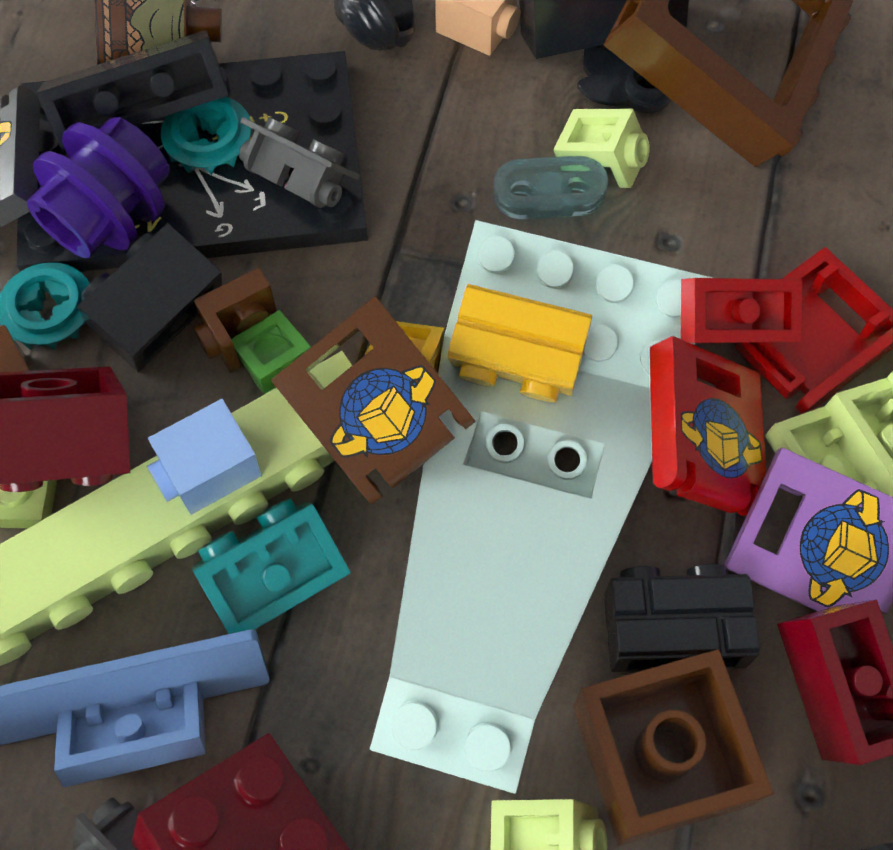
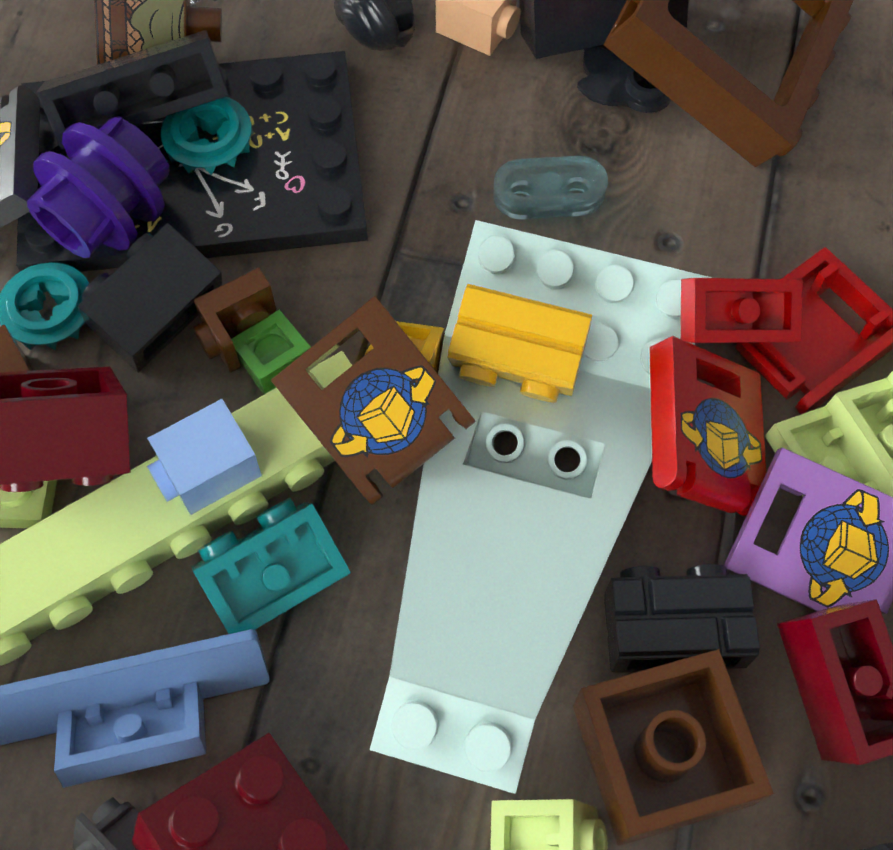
dark grey hinge [239,117,361,208] -> none
yellowish green bracket [553,109,649,188] -> none

